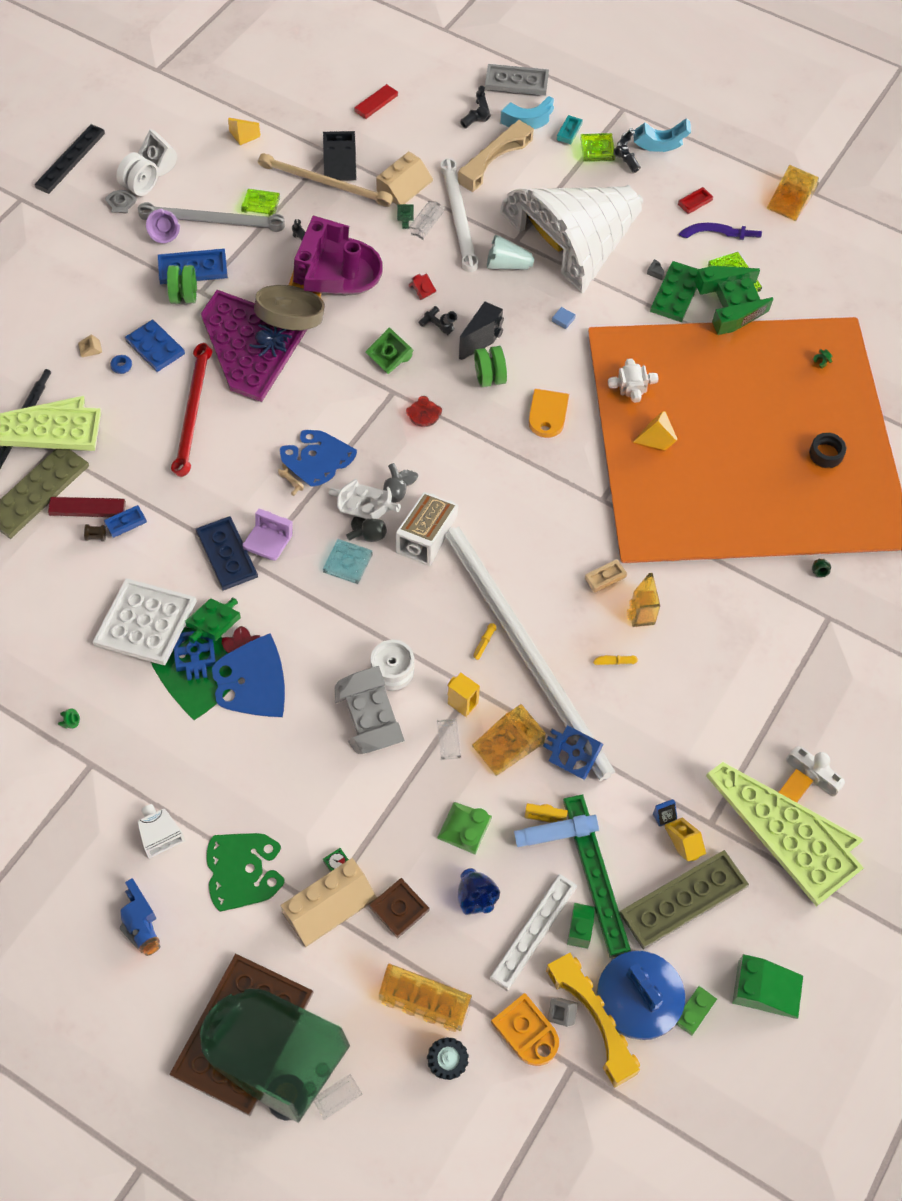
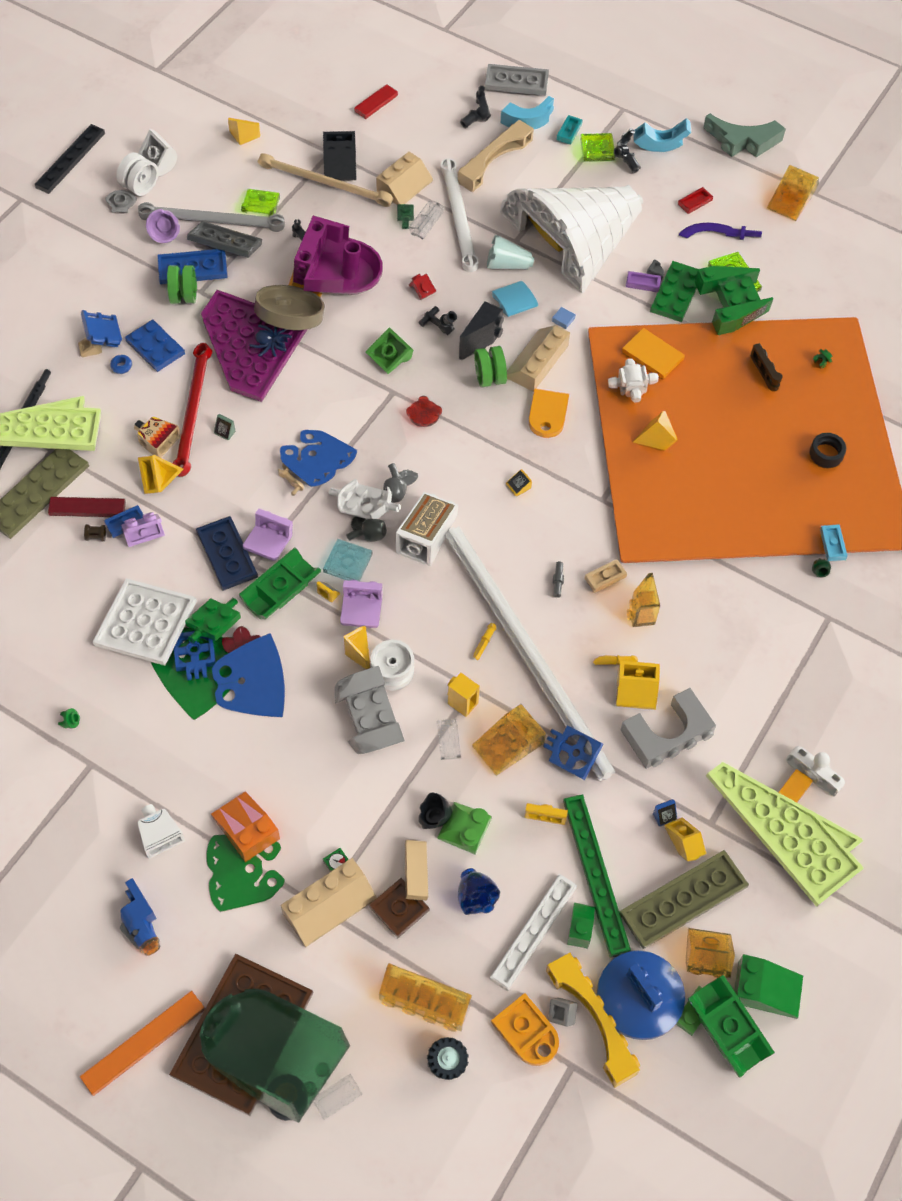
light blue piece [514,814,599,847] -> none
none -> orange tile [80,991,205,1096]
none -> blue plate [81,310,122,347]
none -> lavender bracket [121,512,165,547]
none -> torso [134,417,181,458]
none -> yellow slope [138,455,183,494]
none -> dark grey tile [187,221,262,258]
none -> orange slope [211,791,280,862]
none -> slope [214,414,236,440]
none -> green piece [239,547,321,619]
none -> yellow slope [316,581,340,602]
none -> lavender bracket [340,580,383,628]
none -> yellow slope [344,626,370,669]
none -> tan tile [405,840,428,901]
none -> black hair [418,792,452,829]
none -> medium azure slope [492,281,538,317]
none -> slope [506,469,532,497]
none -> tan slope [507,325,570,392]
none -> dark grey bar [553,561,564,598]
none -> yellow slope [616,660,660,710]
none -> light grey arch [620,688,716,769]
none -> light orange tile [622,328,685,379]
none -> medium lavender tile [626,271,661,292]
none -> clear yellow slope [686,928,735,978]
none -> green piece [688,975,775,1078]
none -> sand green arch [703,113,786,157]
none -> dark brown plate [750,343,783,391]
none -> medium azure plate [820,525,848,561]

